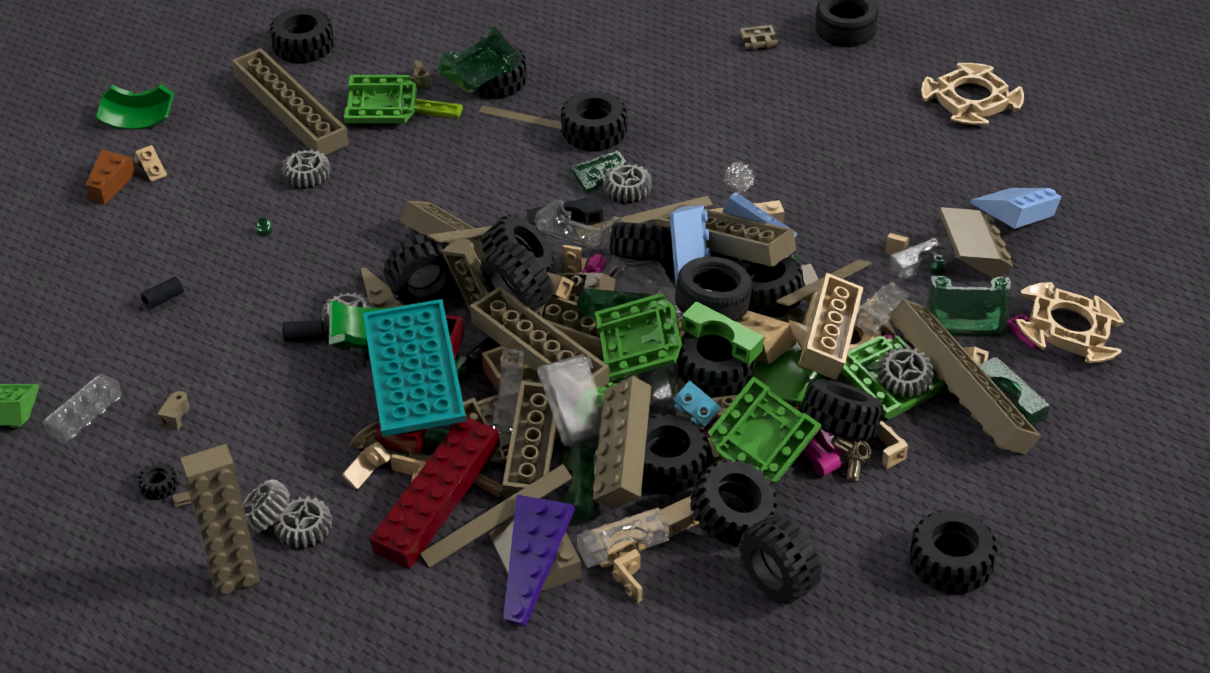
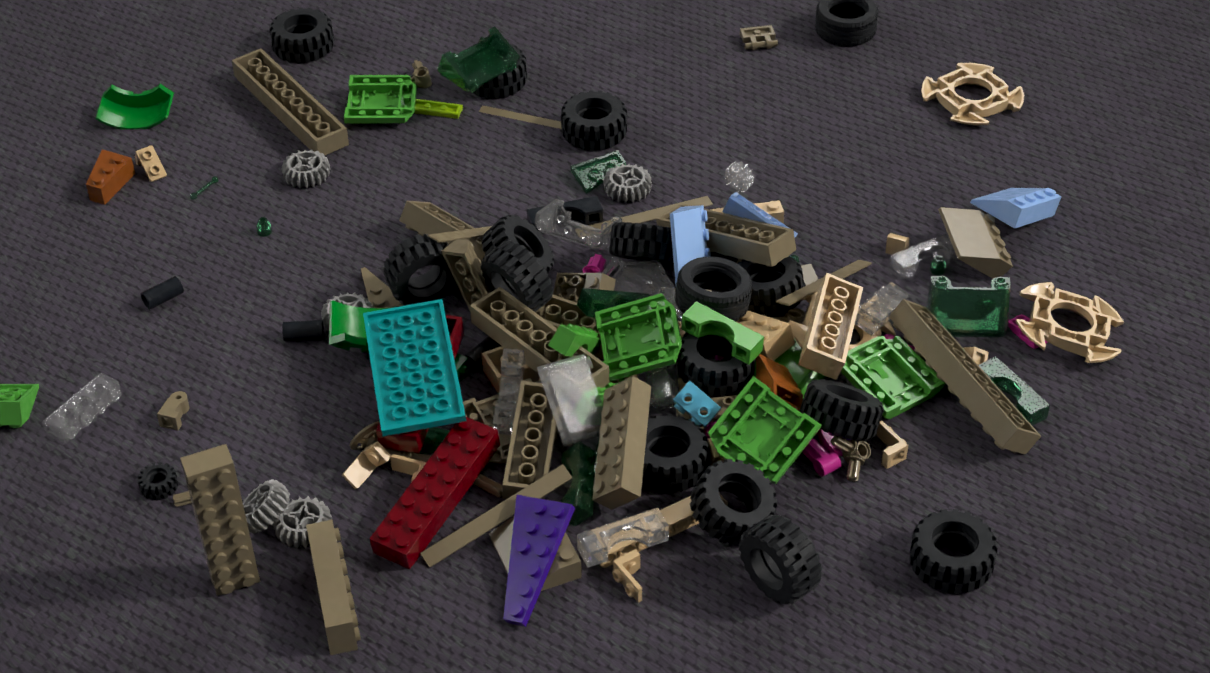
tan panel [547,272,574,300] -> none
tan bracket [562,245,588,273] -> none
light grey gear [877,345,933,398] -> none
none -> clear green hinge [190,176,219,200]
none -> dark tan brick [306,520,361,655]
none -> bright green arch [548,323,601,357]
none -> dark orange slope [756,354,803,412]

